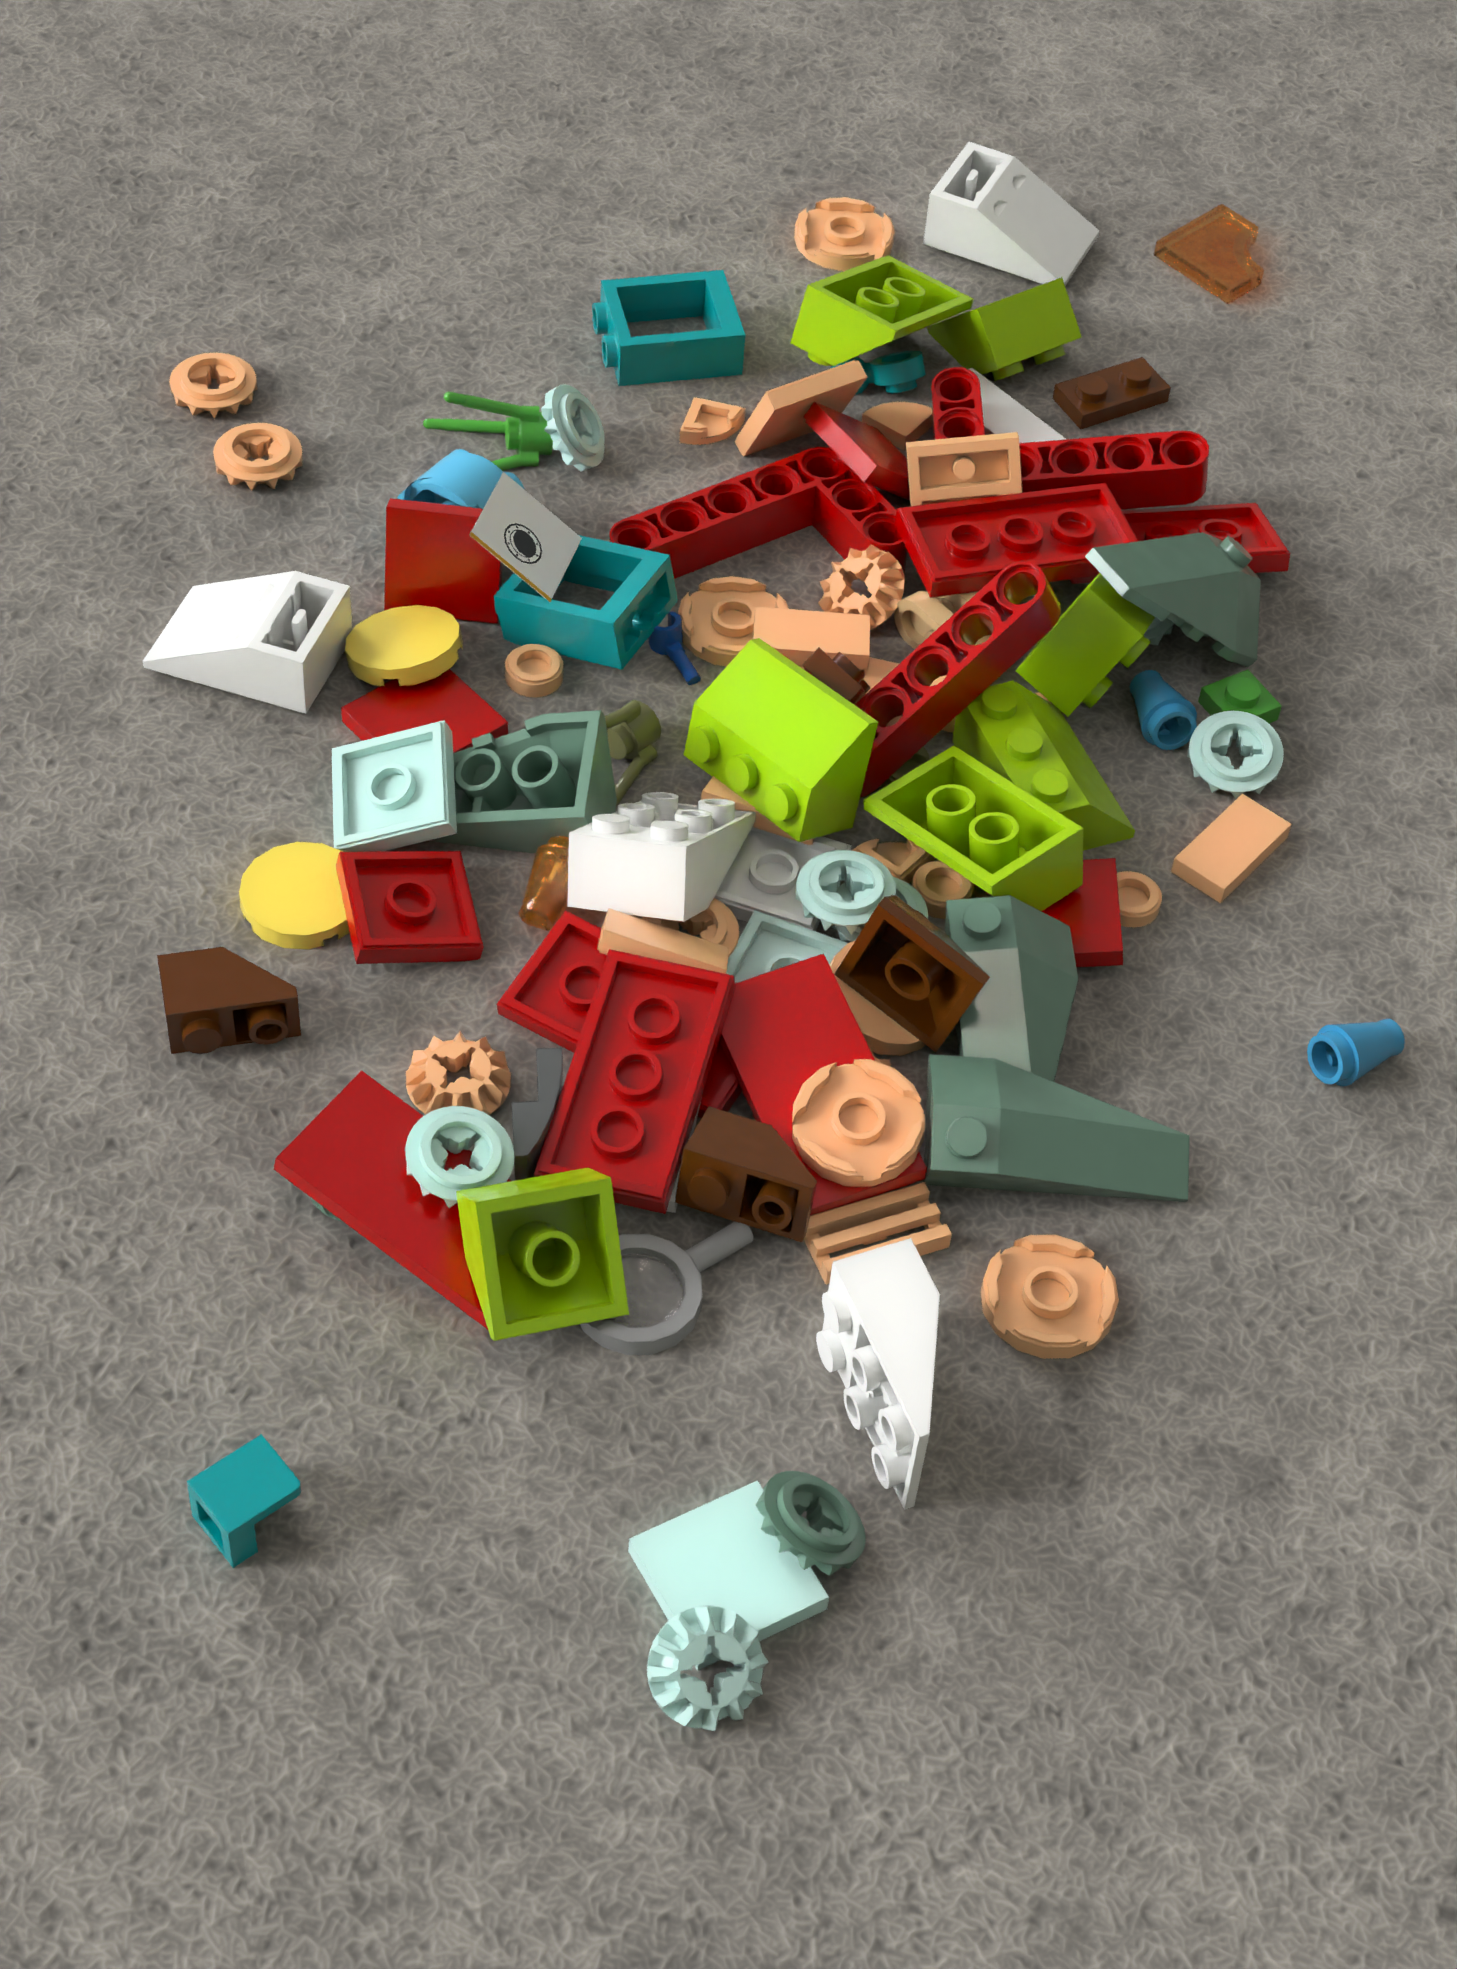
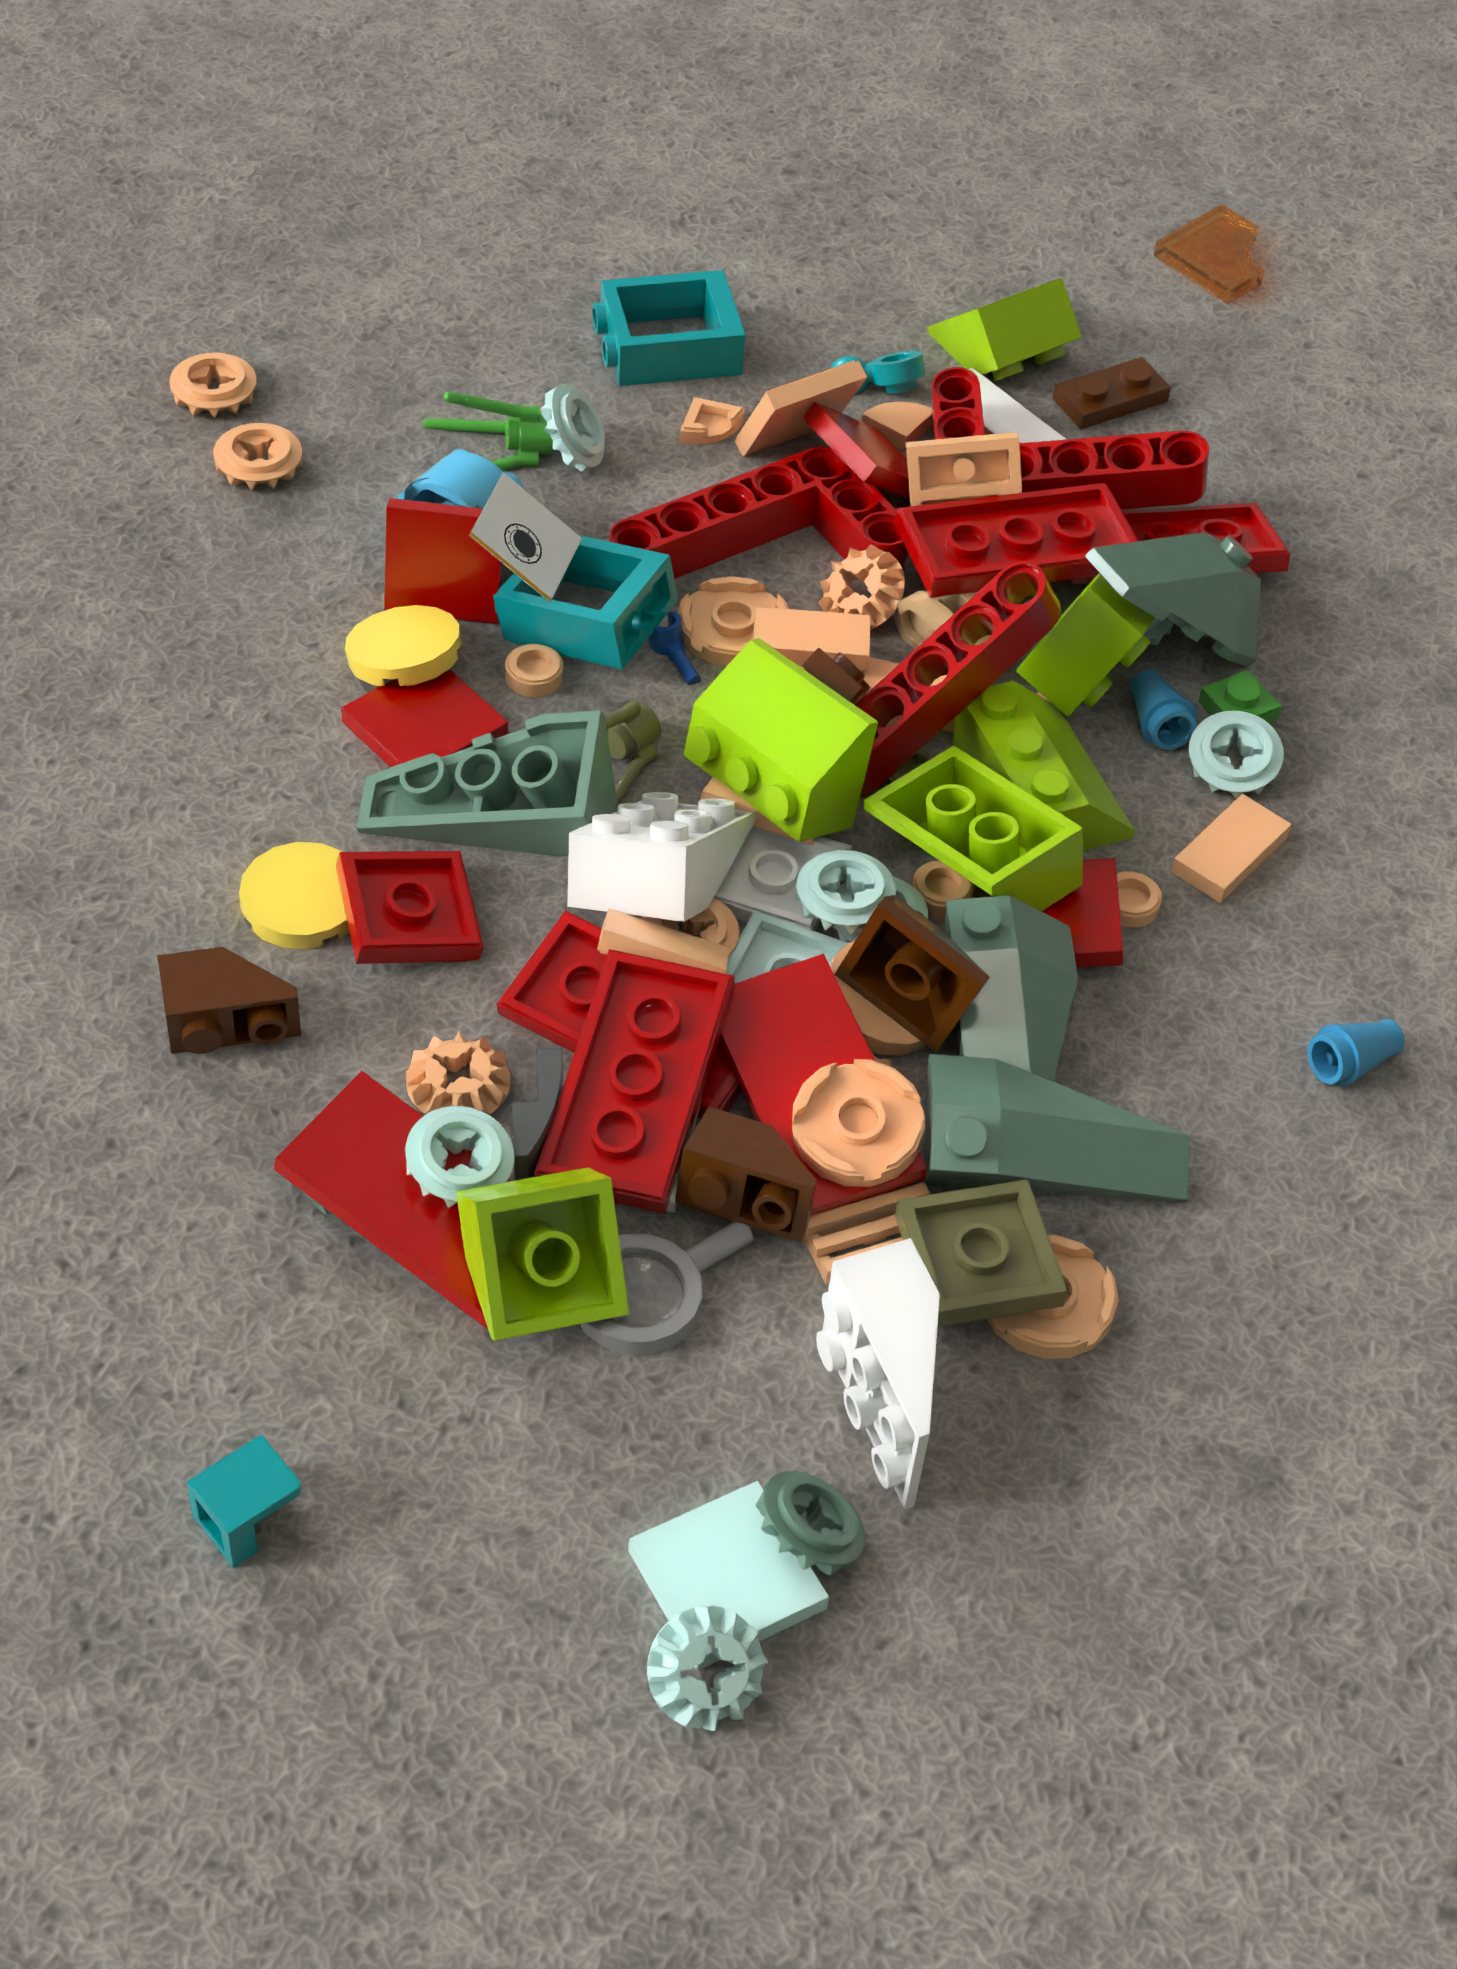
white slope [143,571,352,714] -> none
light aqua tile [332,720,457,852] -> none
clear orange cone [519,836,569,931] -> none
lime slope [790,255,974,366] -> none
light nougat tile [794,197,895,271] -> none
light nougat tile [852,839,935,883] -> none
white slope [923,142,1099,286] -> none
none -> olive plate [895,1179,1067,1327]

